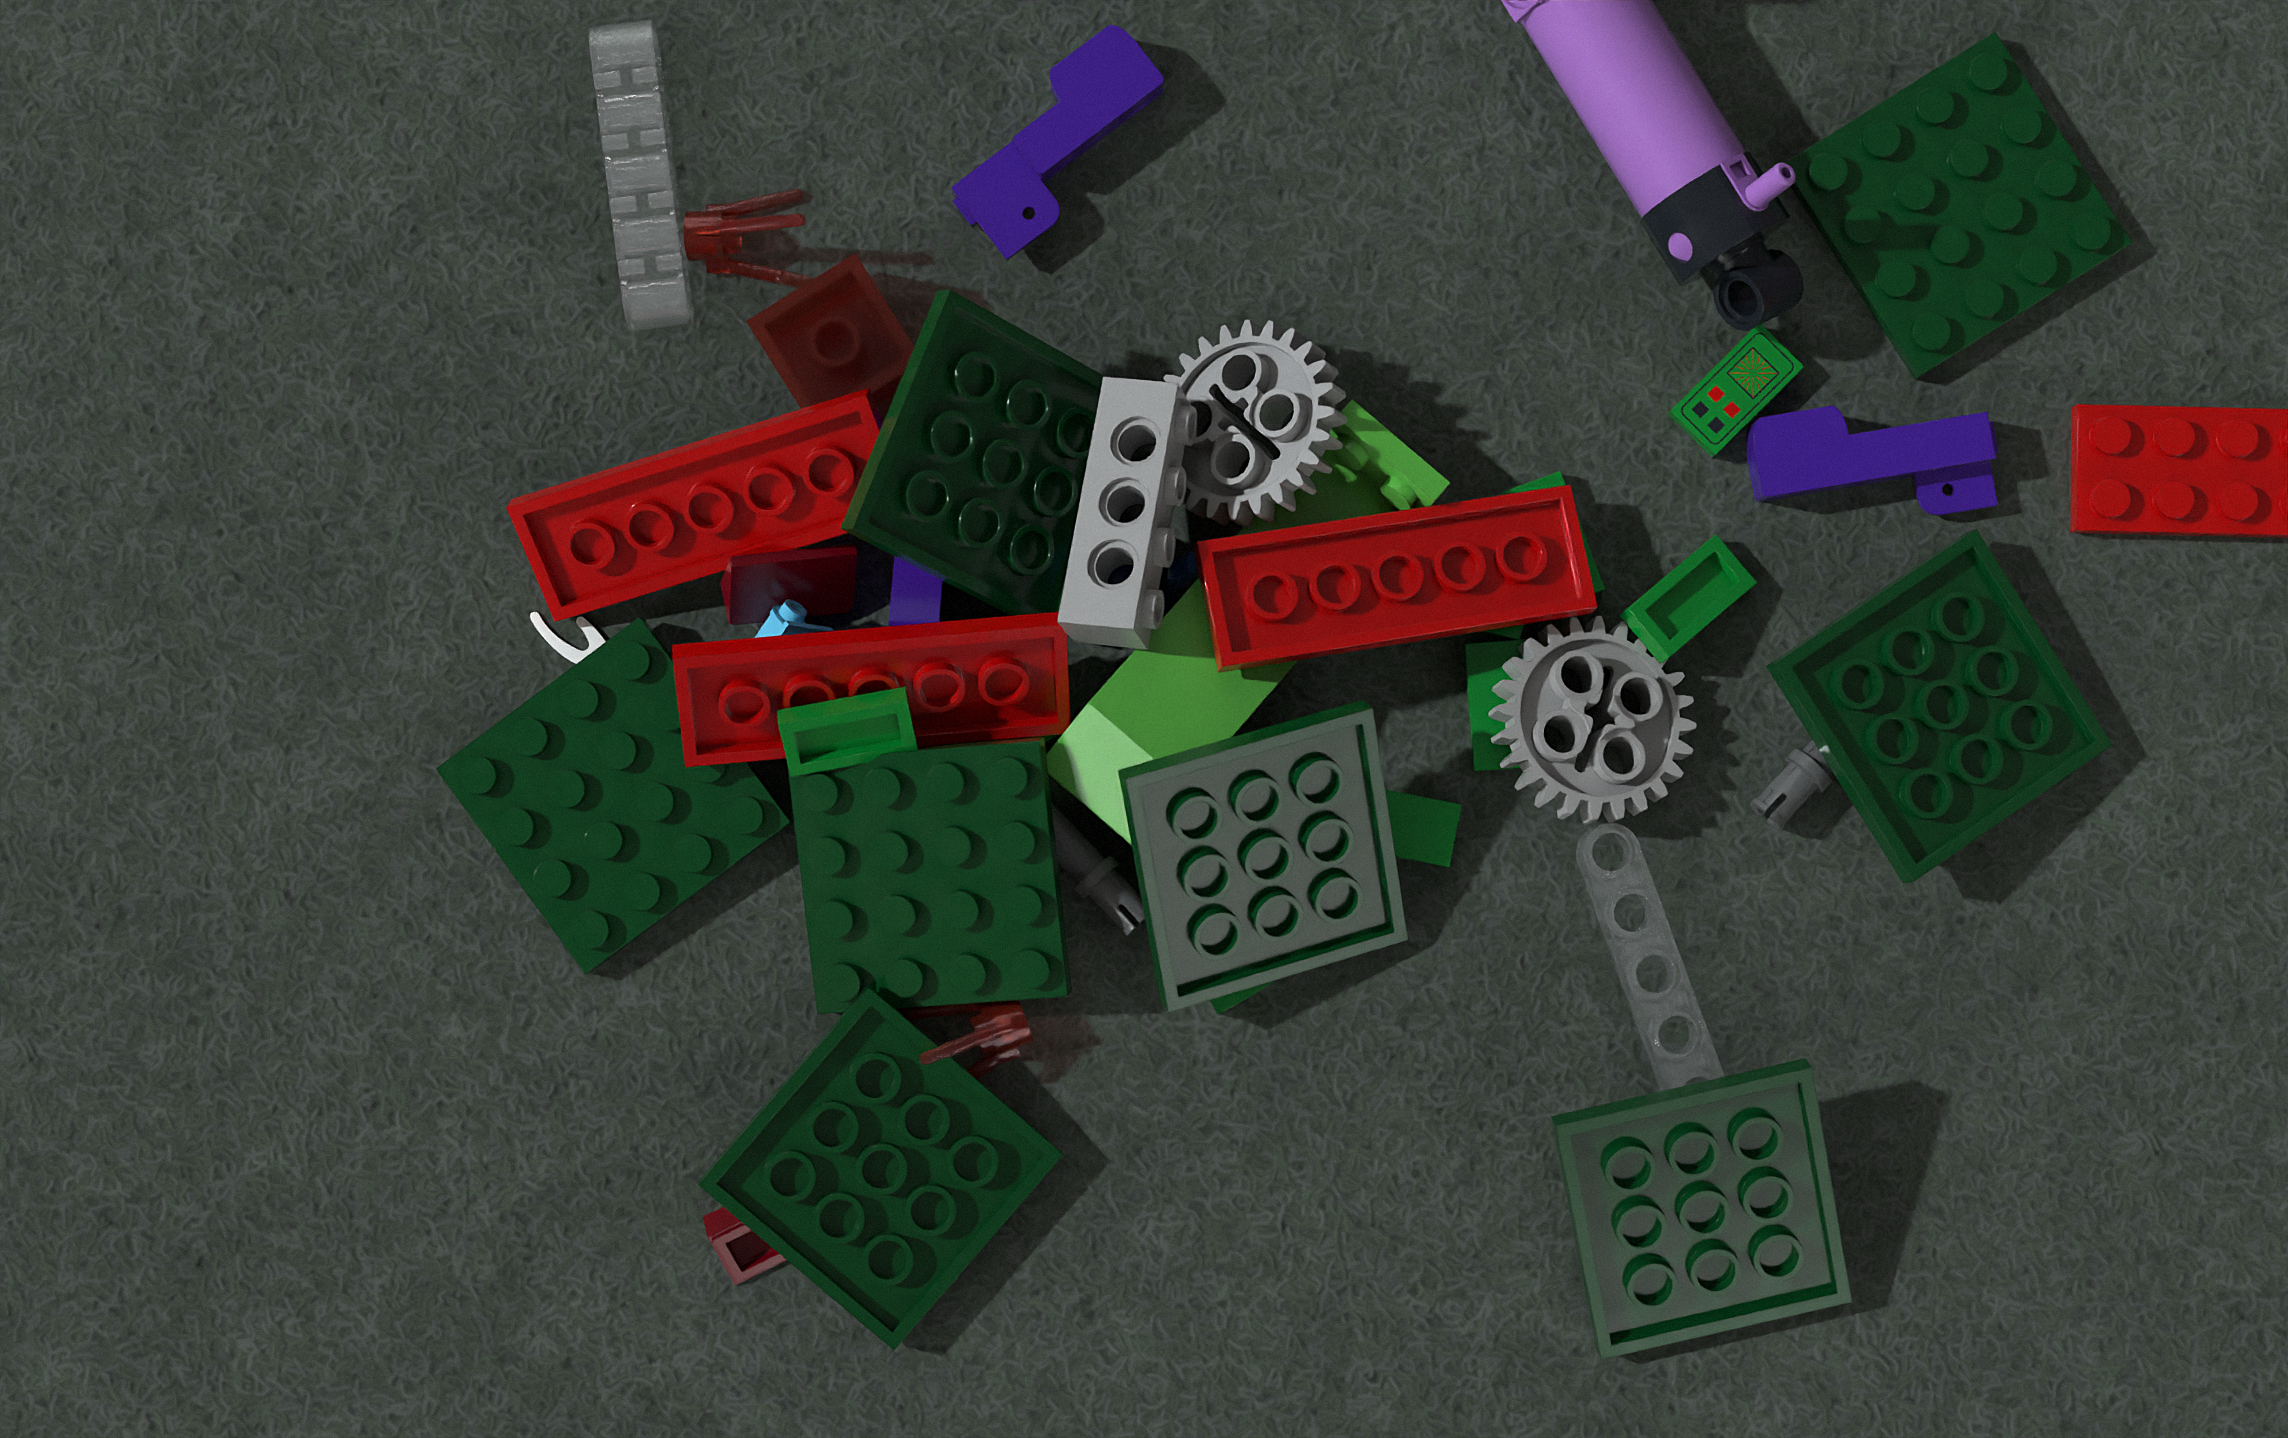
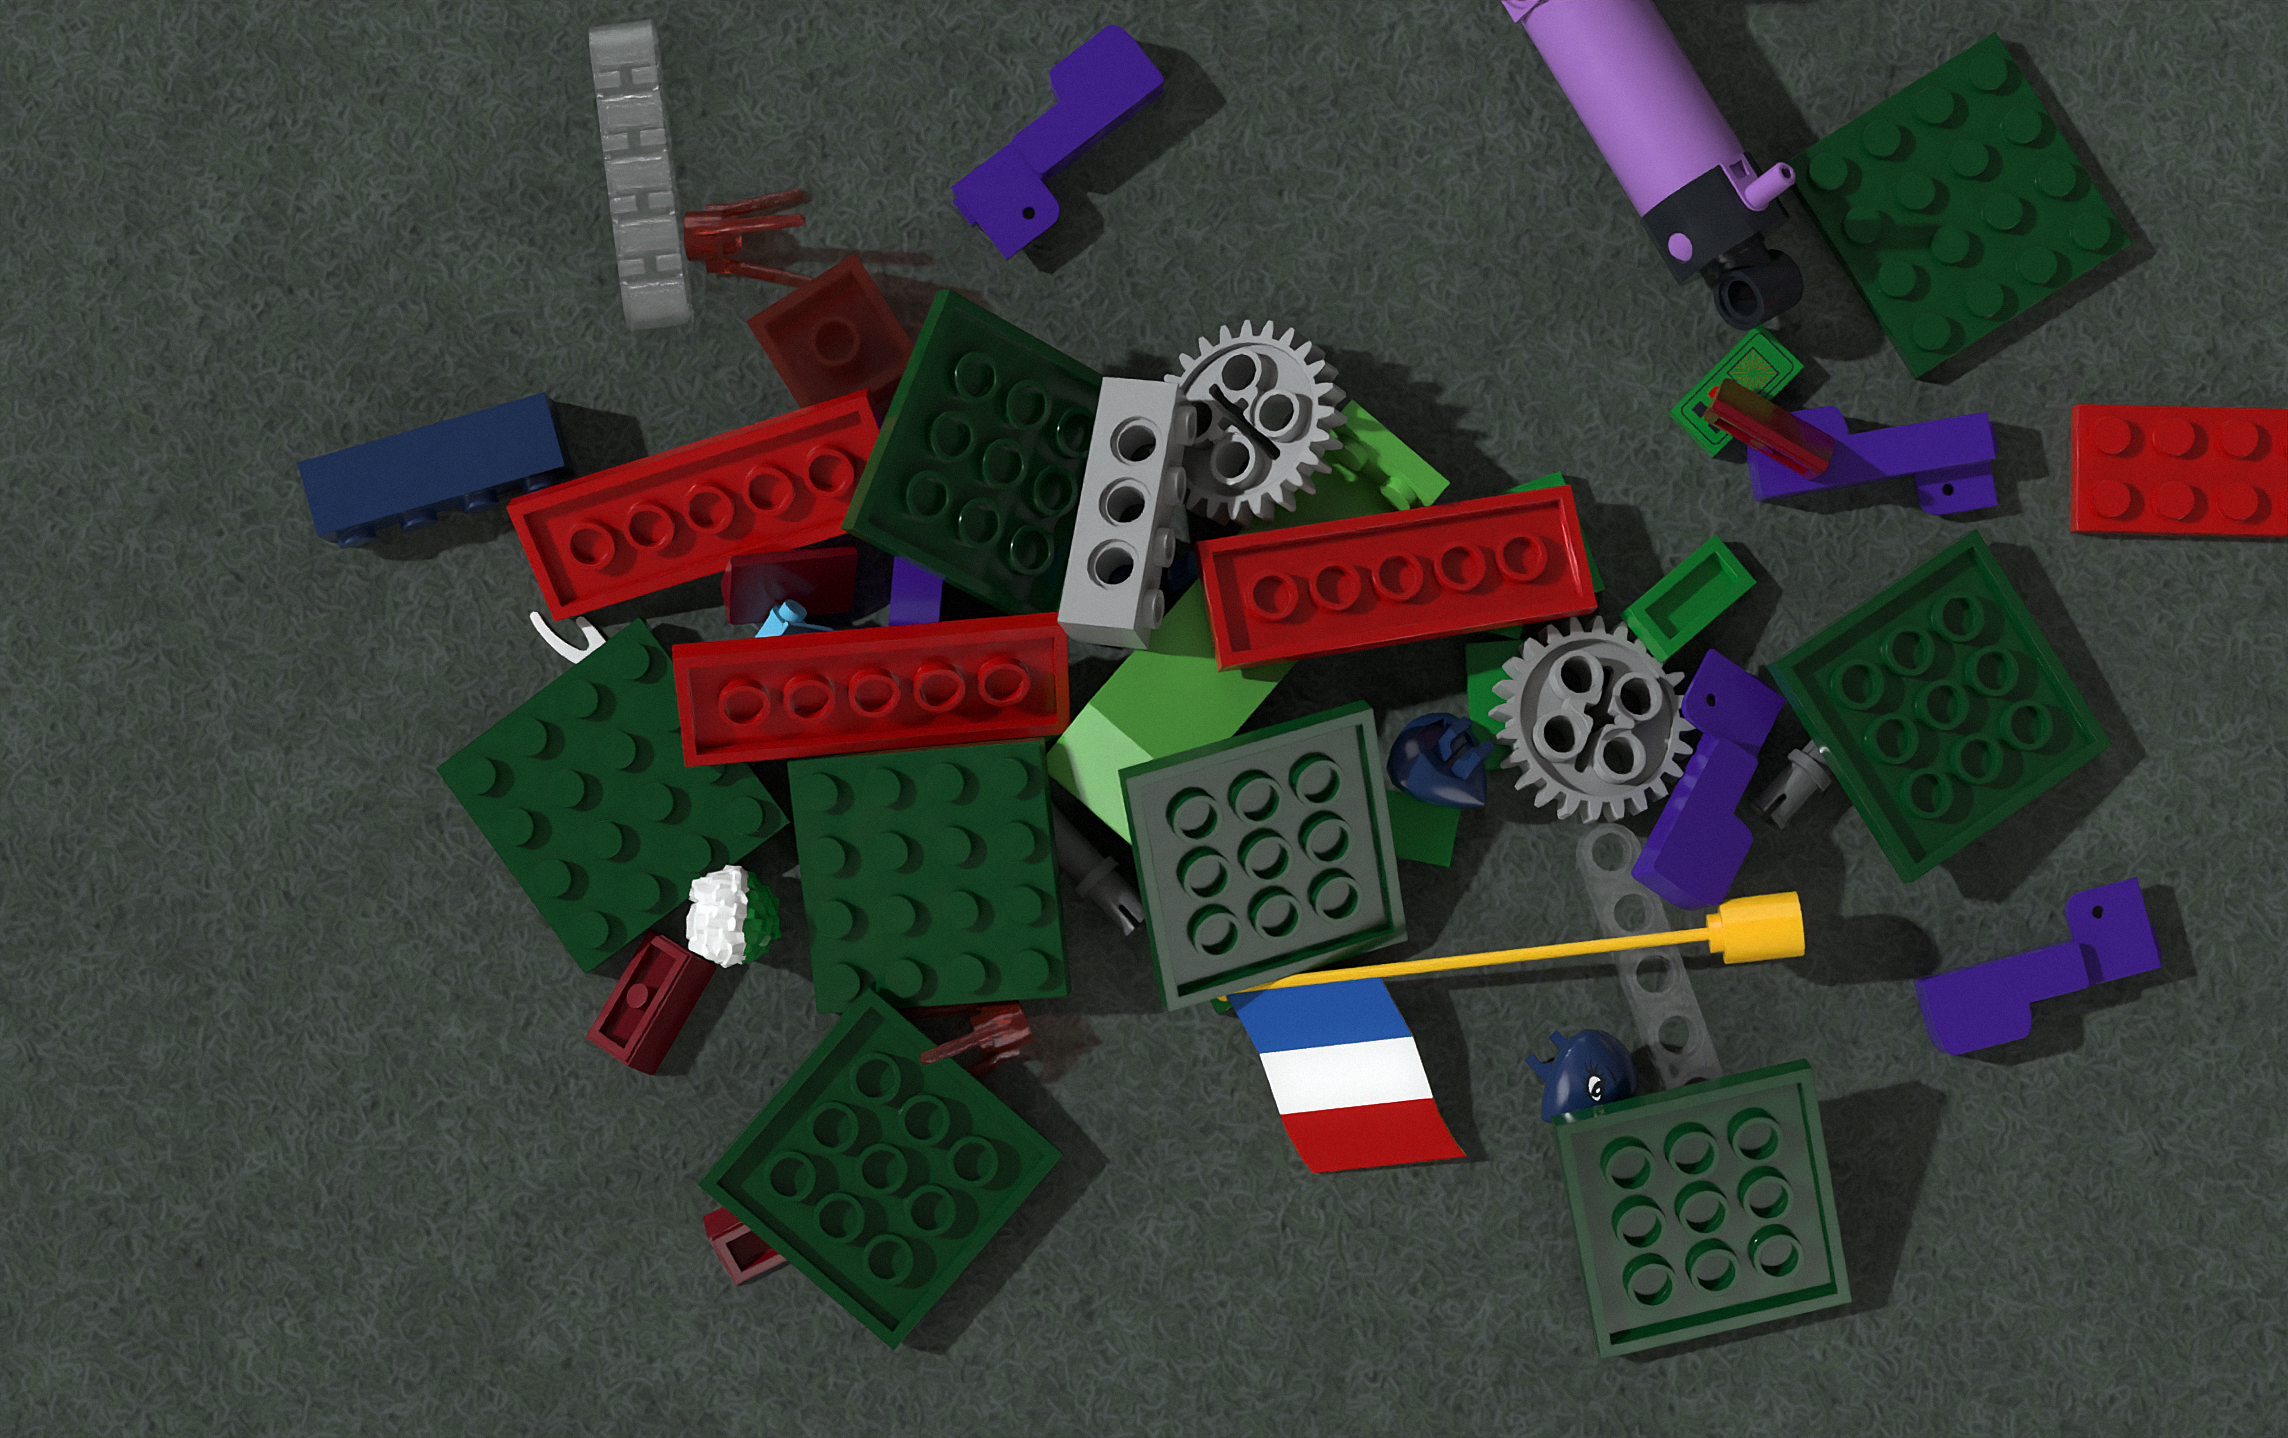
green tile [777,687,918,777] -> none
none -> dark blue brick [297,392,574,549]
none -> dark red slope [585,928,717,1076]
none -> white piece [686,865,782,968]
none -> flag [1217,891,1805,1173]
none -> dark blue piece [1386,712,1496,809]
none -> dark blue piece [1524,1029,1639,1123]
none -> dark purple piece [1631,649,1786,911]
none -> dark red slope [1702,378,1835,481]
none -> dark purple piece [1914,877,2163,1055]

